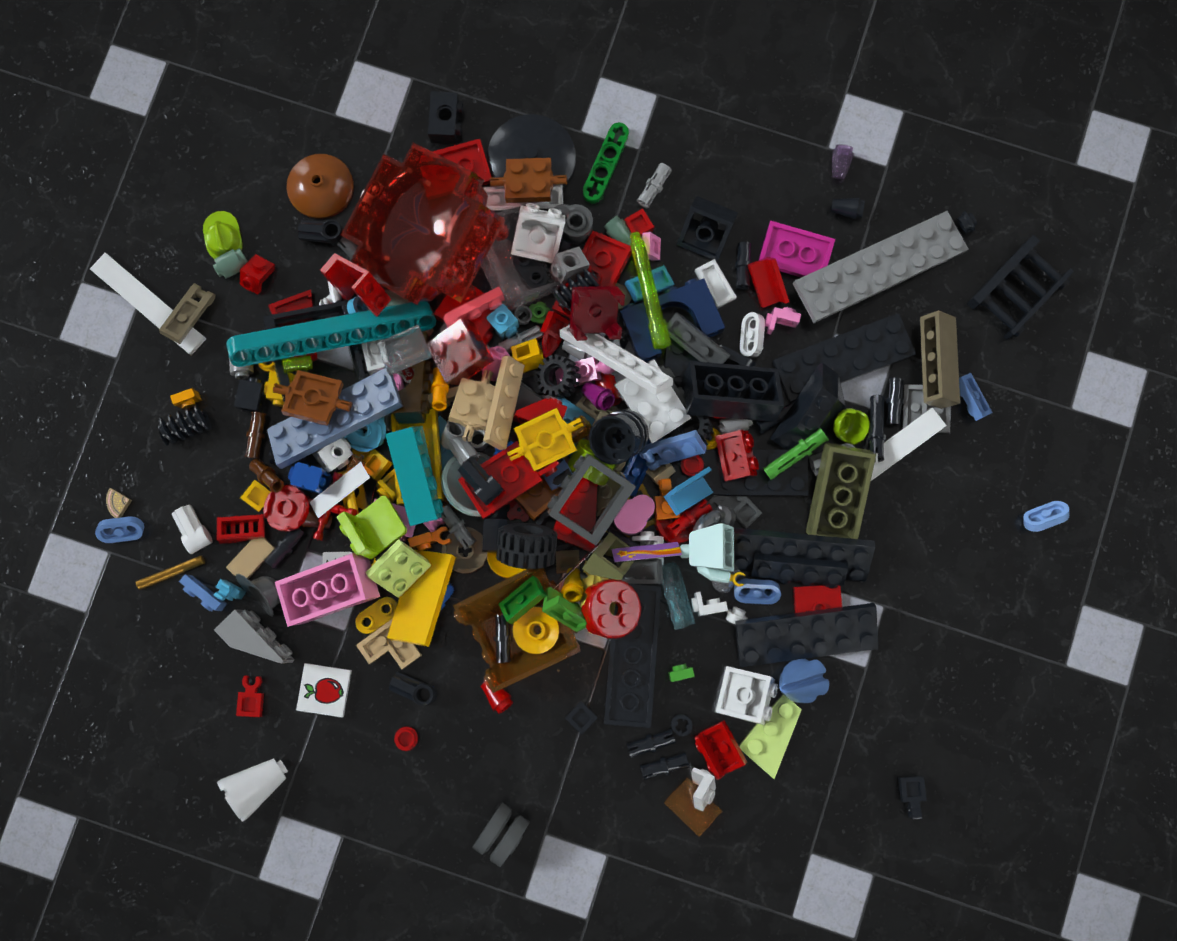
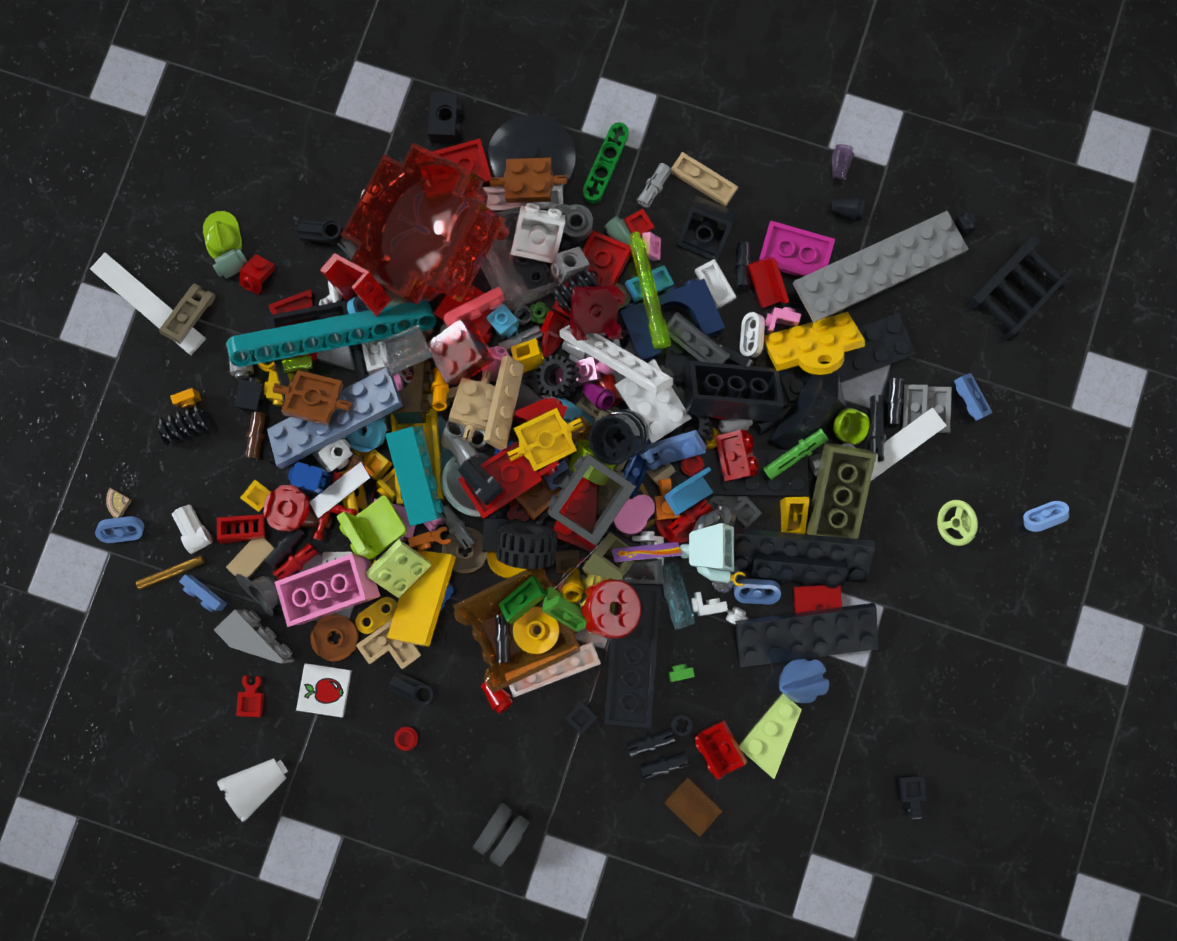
medium azure plate [214,579,246,601] -> none
reddish brown pin [249,459,284,493] -> none
dark orange dish [287,154,354,219] -> none
white bracket [691,768,716,811] -> none
white plate [715,666,778,725] -> none
dark tan brick [920,310,960,409] -> none
none -> red pin [273,542,319,580]
none -> dark orange plate [310,614,359,661]
none -> white tile [505,642,601,698]
none -> tan tile [671,152,738,207]
none -> yellow plate [763,312,865,375]
none -> yellow slope [780,497,809,534]
none -> yellowish green piece [937,500,978,546]

